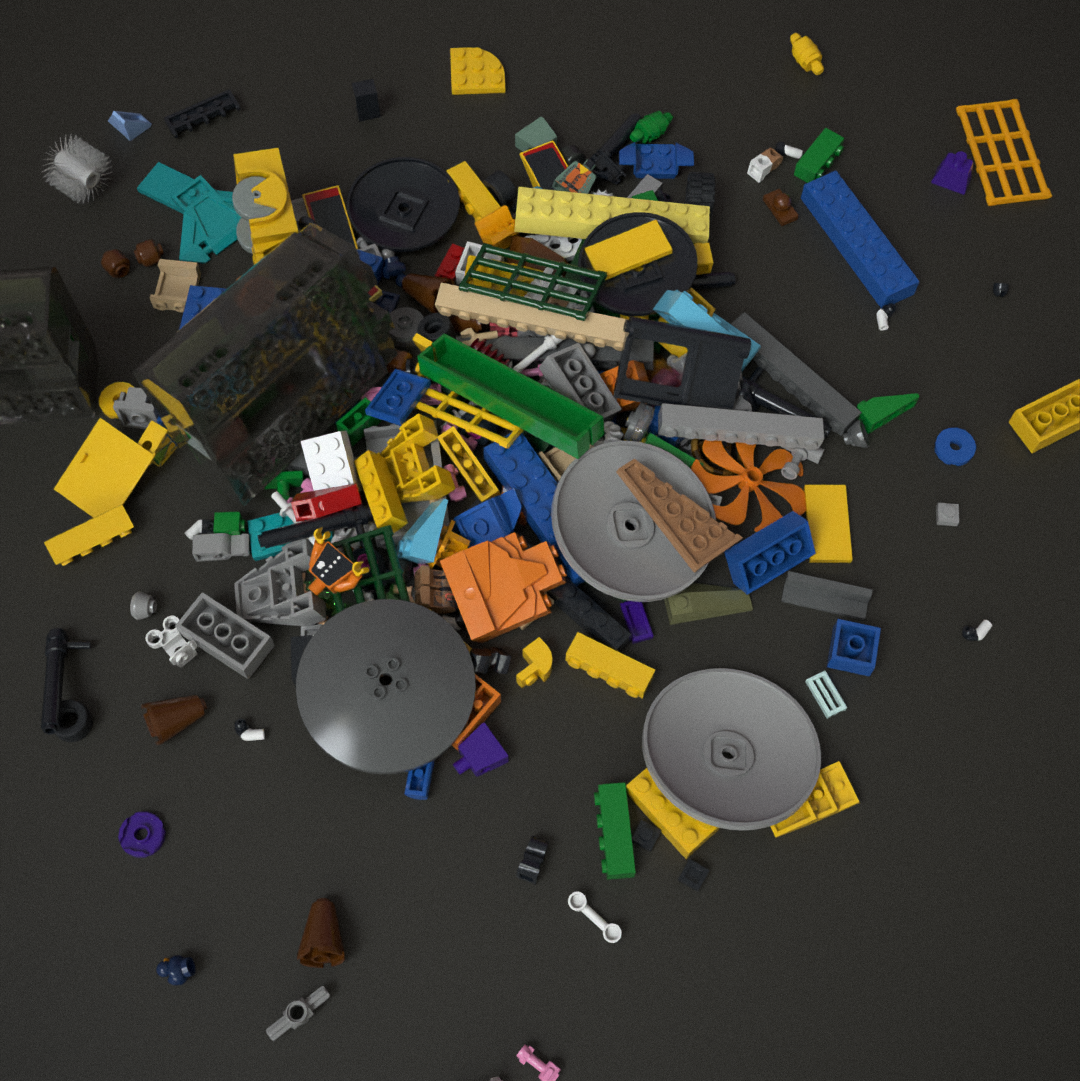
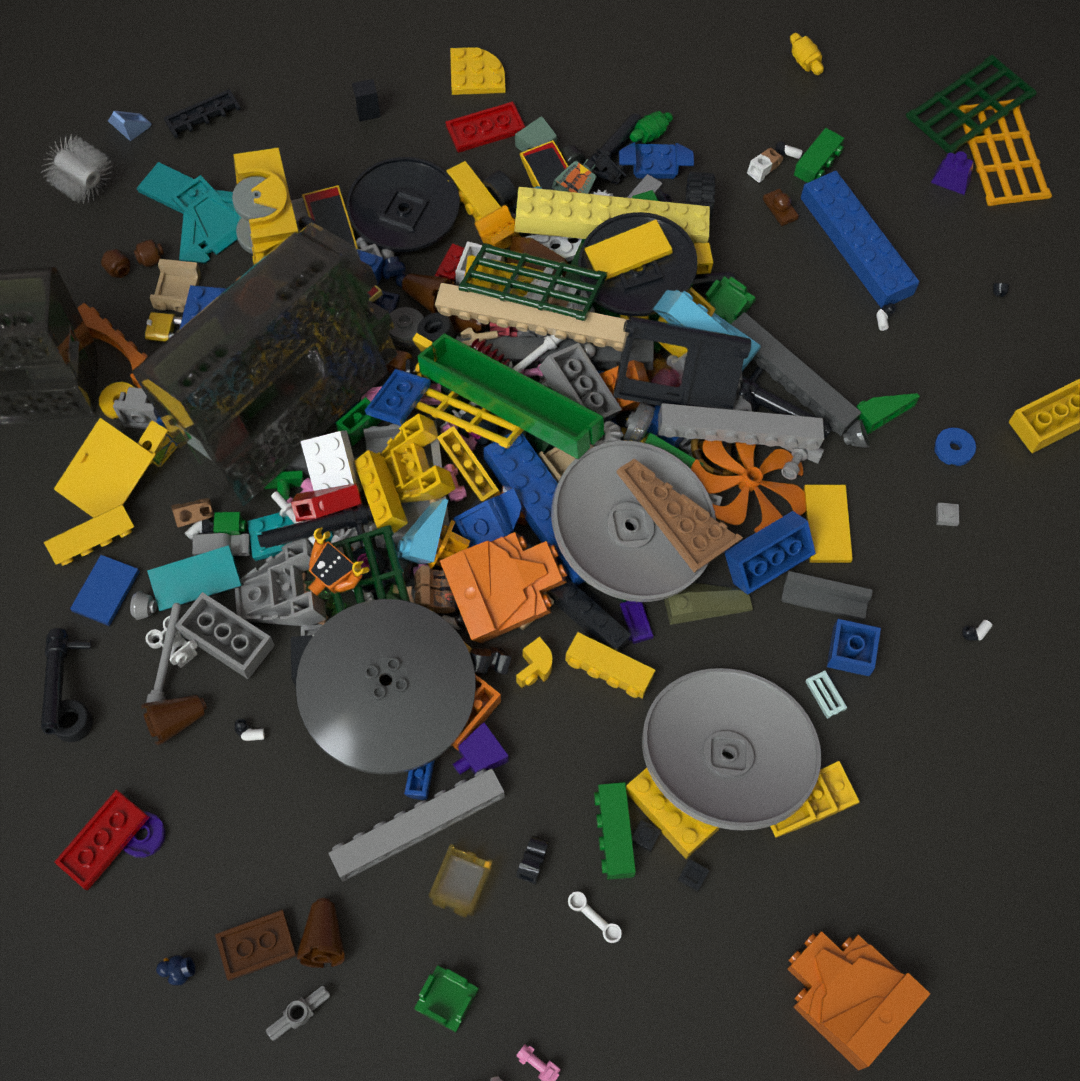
none -> red tile [54,789,150,891]
none -> orange arch [66,303,163,396]
none -> blue tile [70,555,140,626]
none -> yellow piece [145,312,182,342]
none -> light grey piece [146,603,181,703]
none -> teal tile [147,545,242,611]
none -> medium nougat leg [171,498,214,527]
none -> reddish brown plate [215,910,297,981]
none -> light grey brick [328,769,505,882]
none -> green panel [414,965,479,1033]
none -> window [429,844,494,918]
none -> red tile [445,102,525,153]
none -> green panel [705,276,756,324]
none -> orange panel [787,931,930,1070]
none -> dark green door [906,54,1037,153]

